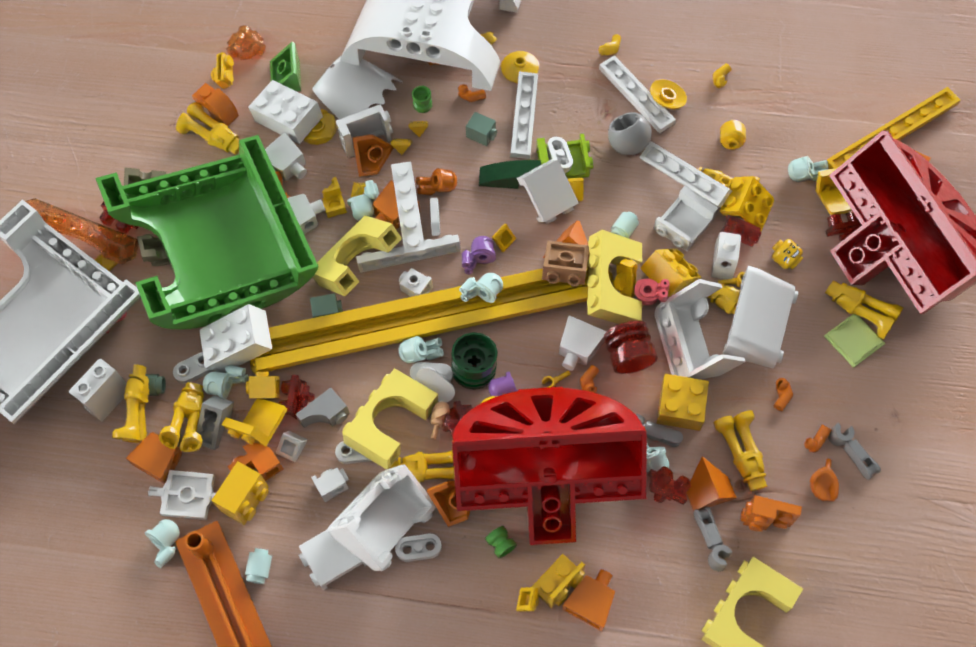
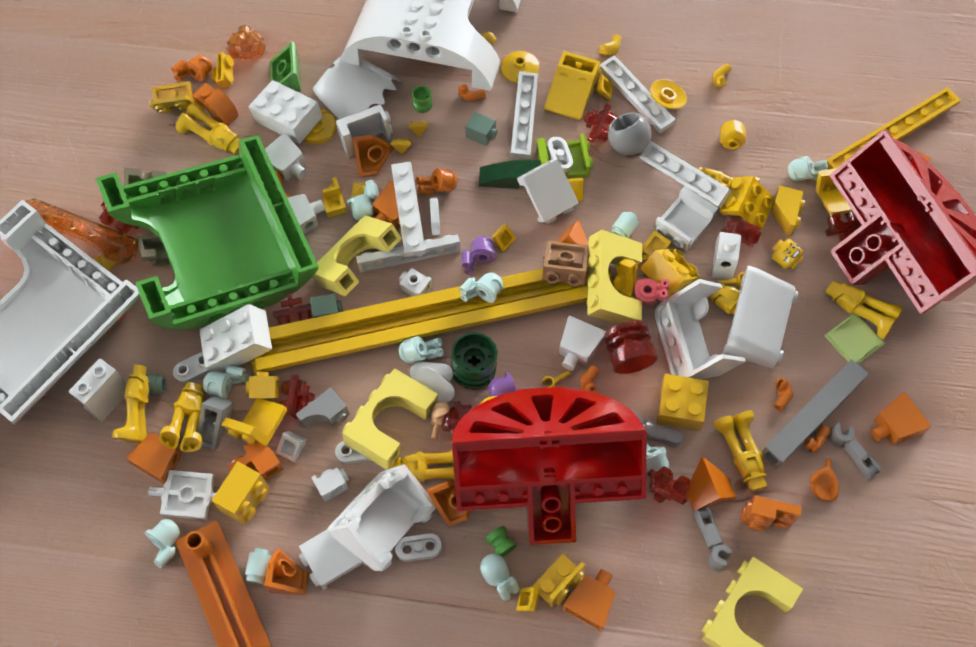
none -> yellow bracket [148,81,195,113]
none -> orange piece [171,55,212,82]
none -> orange slope [264,547,309,595]
none -> clear red hips [272,293,312,325]
none -> light aqua piece [480,554,520,601]
none -> yellow slope [544,51,601,121]
none -> clear red hips [583,103,618,142]
none -> yellow slope [595,74,613,101]
none -> yellow slope [642,230,672,261]
none -> light grey brick [762,359,869,469]
none -> yellow slope [771,185,805,236]
none -> orange torso [871,392,931,445]

